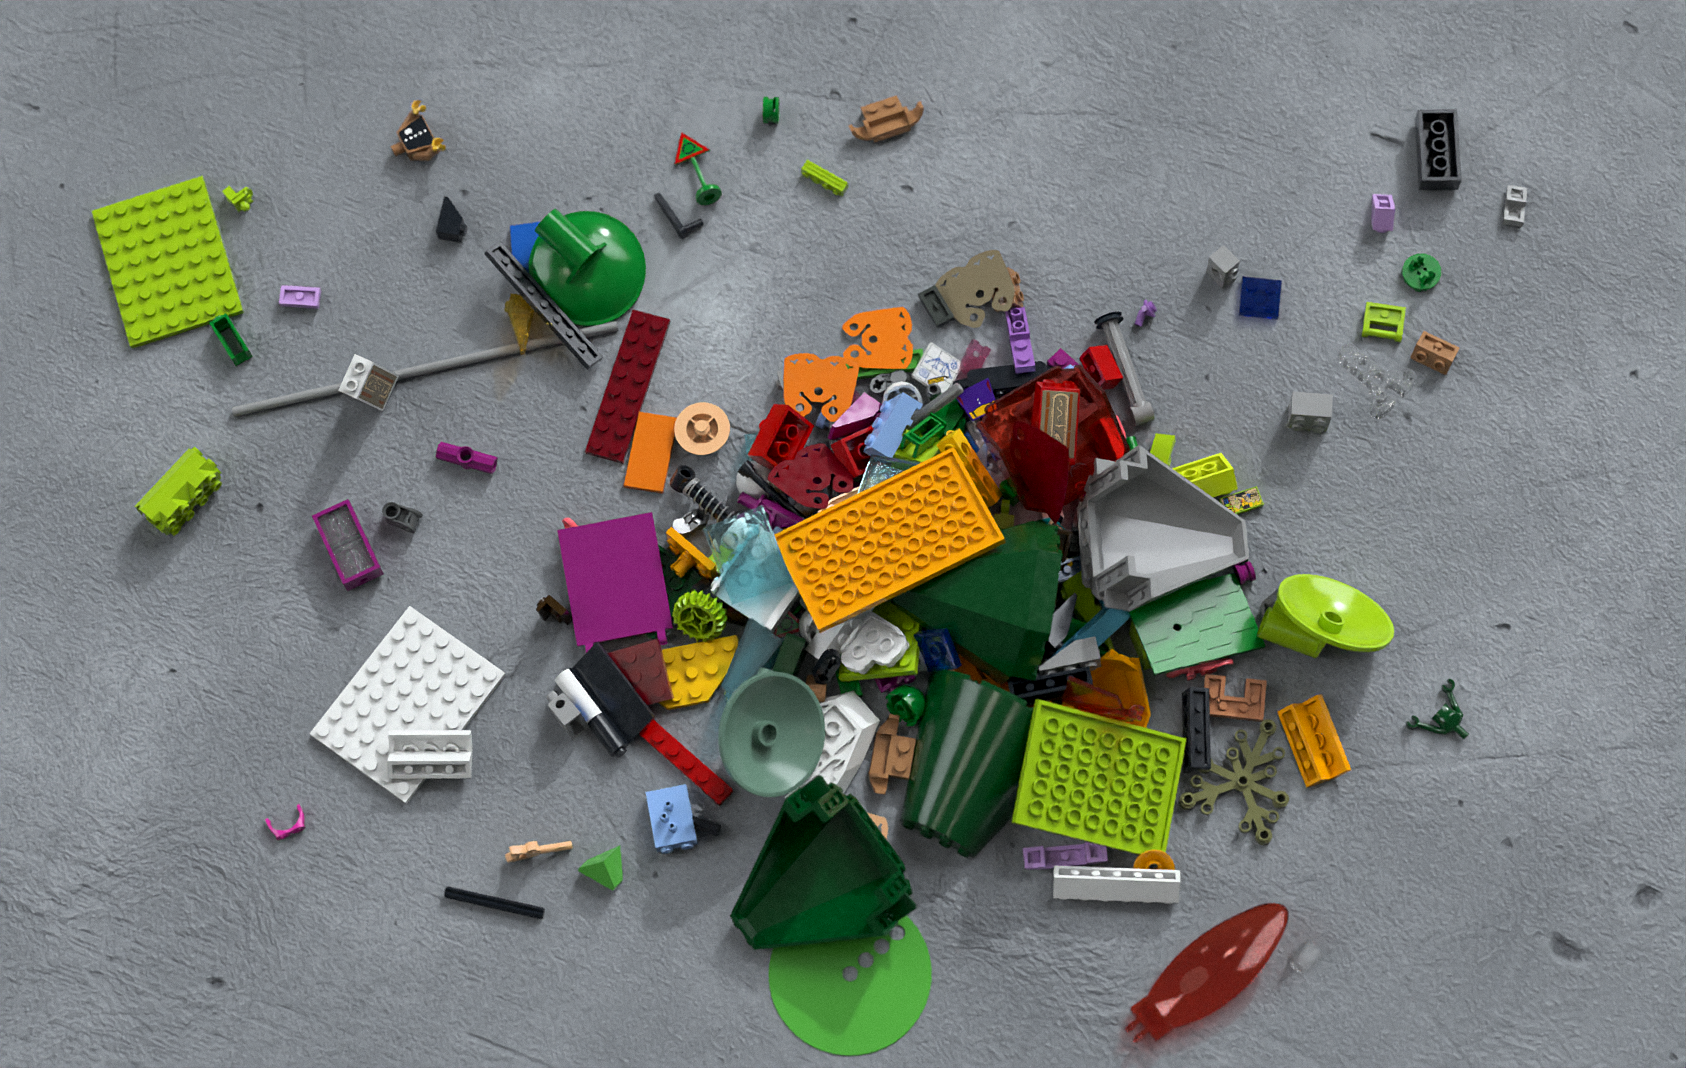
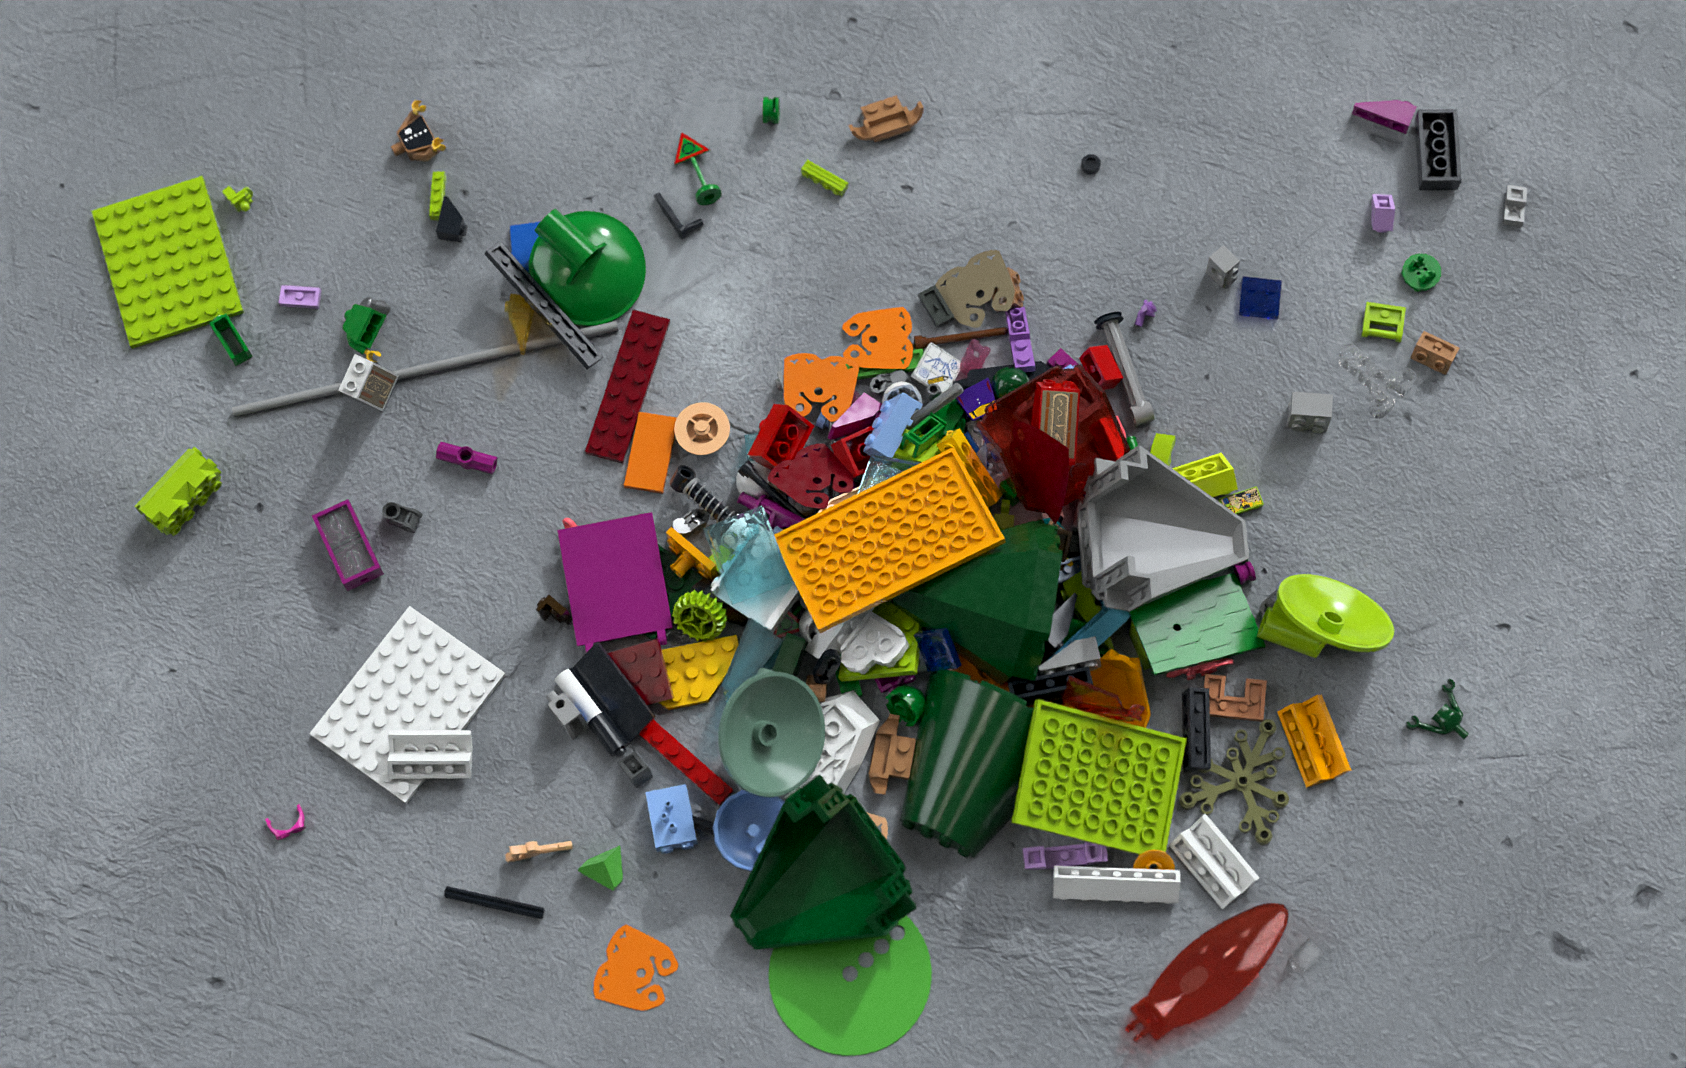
none -> green torso [343,297,391,362]
none -> lime piece [429,171,446,221]
none -> orange piece [593,924,678,1011]
none -> dark grey slope [618,751,653,788]
none -> light blue piece [713,790,784,872]
none -> reddish brown piece [914,327,1008,351]
none -> dark green cylinder [991,367,1031,408]
none -> black tile [1081,154,1101,175]
none -> white slope [1169,814,1259,909]
none -> magenta slope [1352,100,1417,134]

